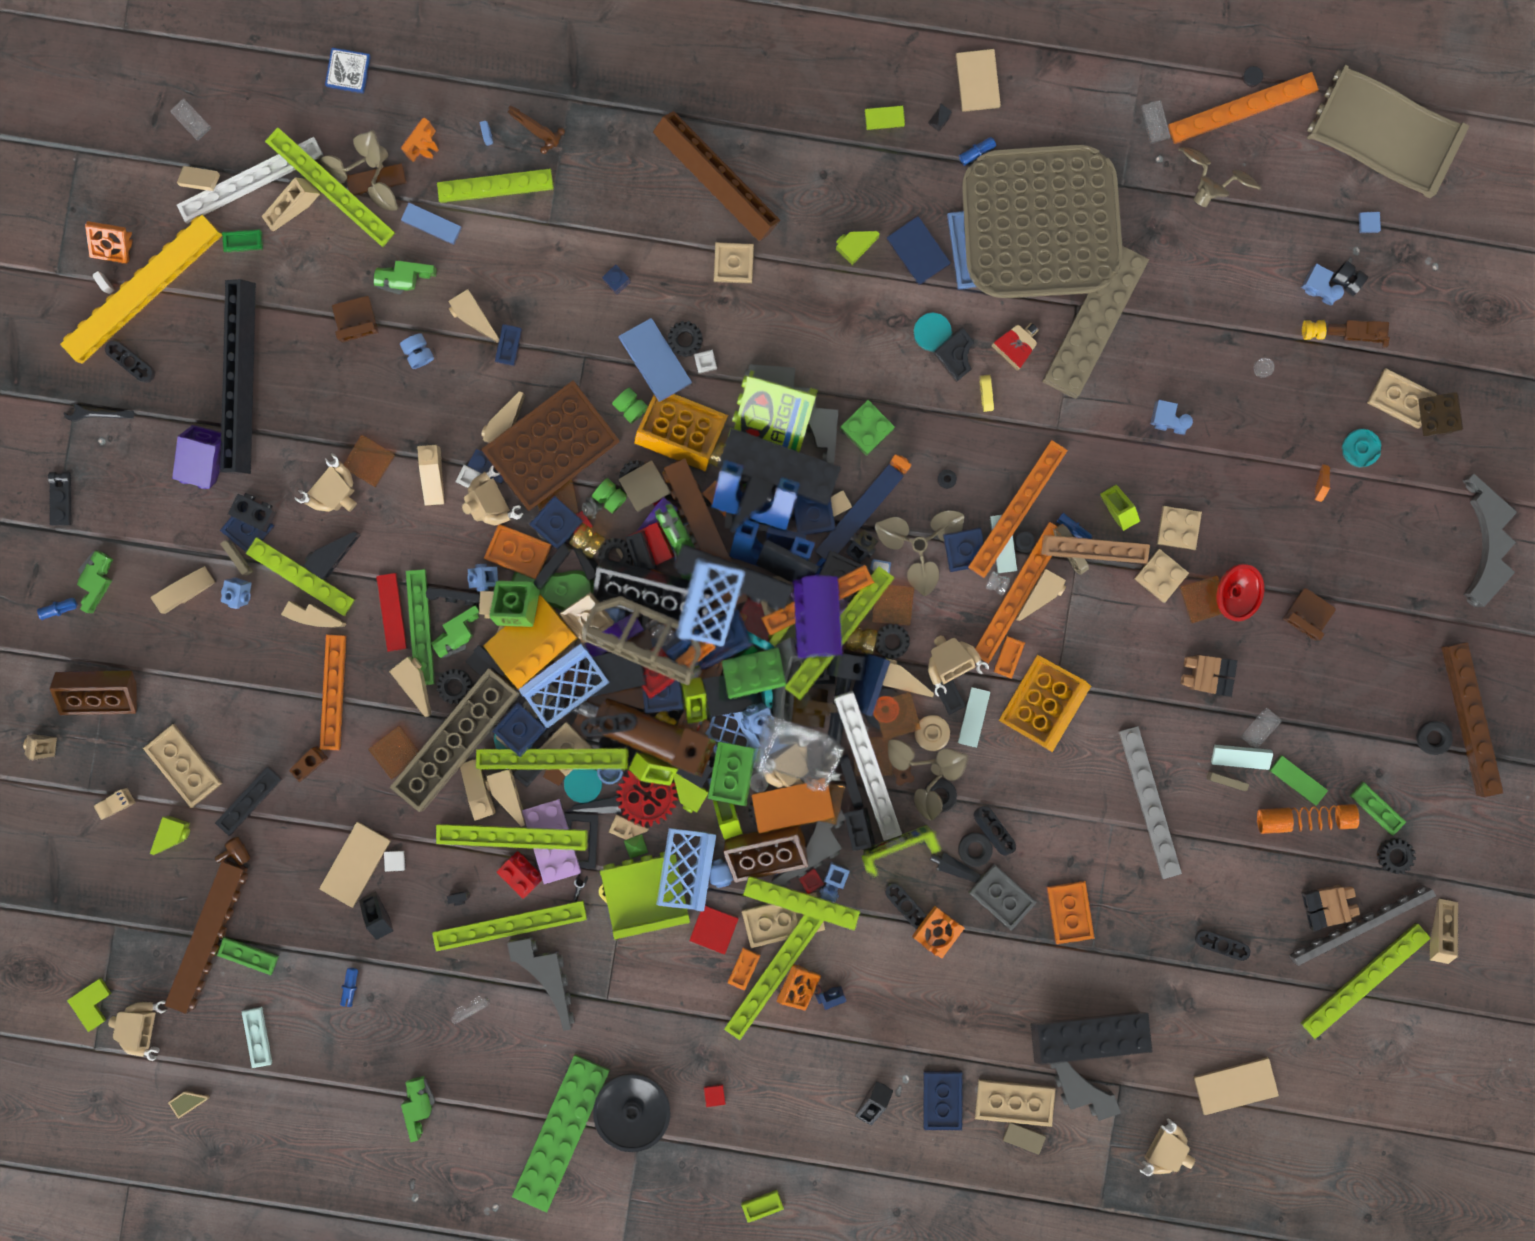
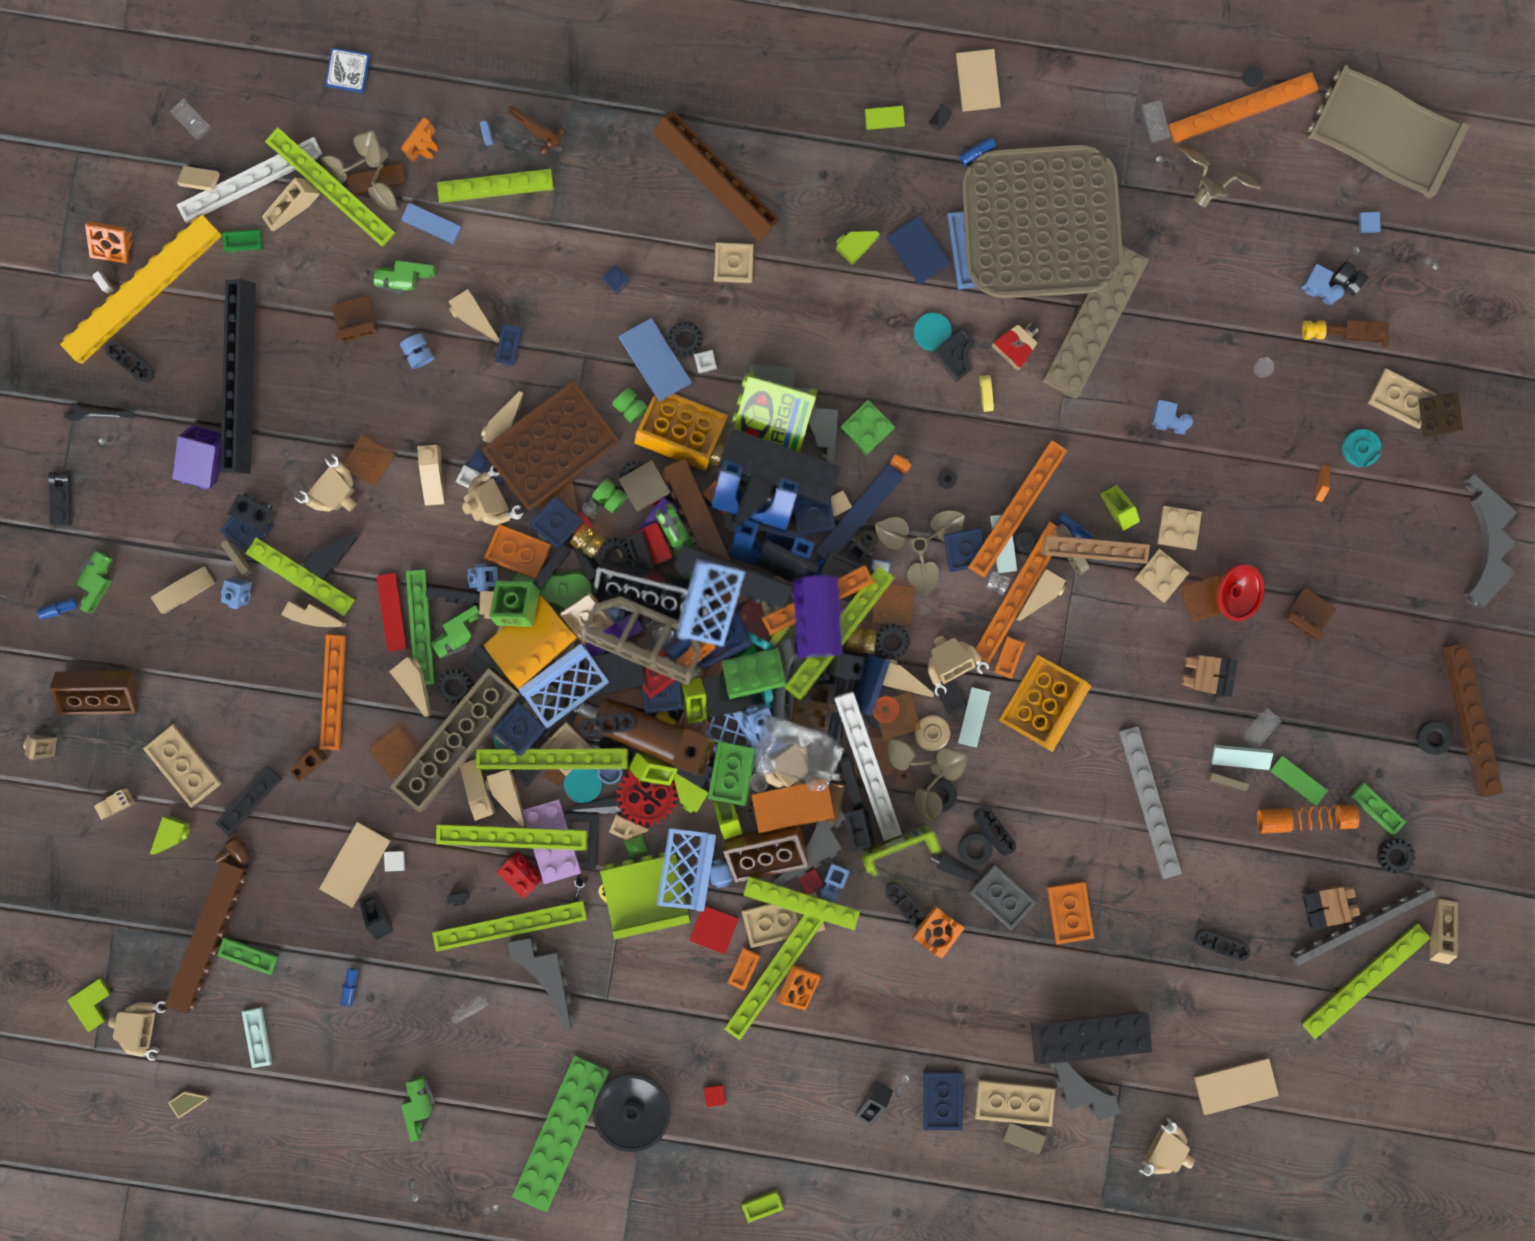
dark blue bracket [815,984,847,1010] -> none

